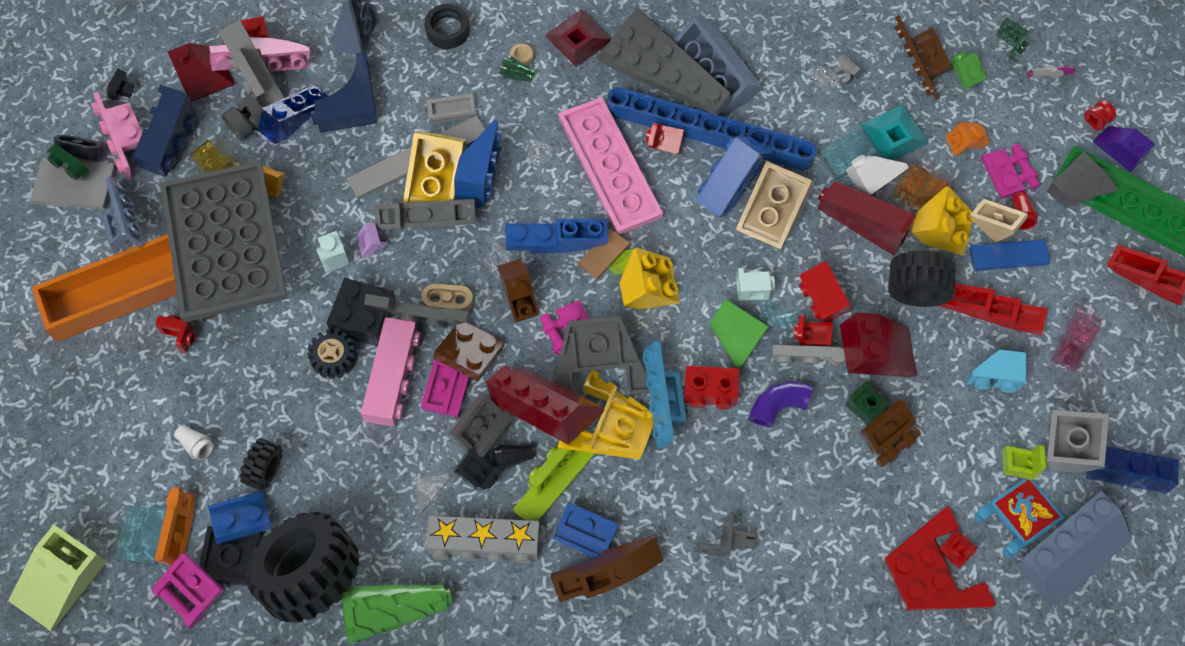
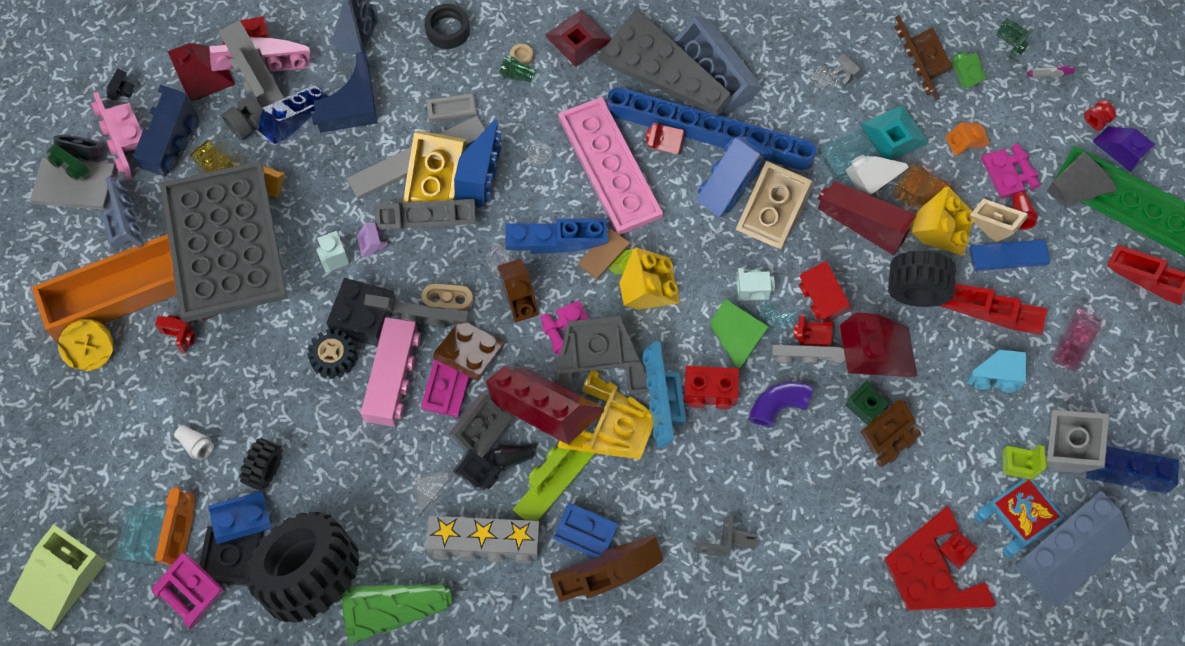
none -> yellow tile [58,319,113,371]

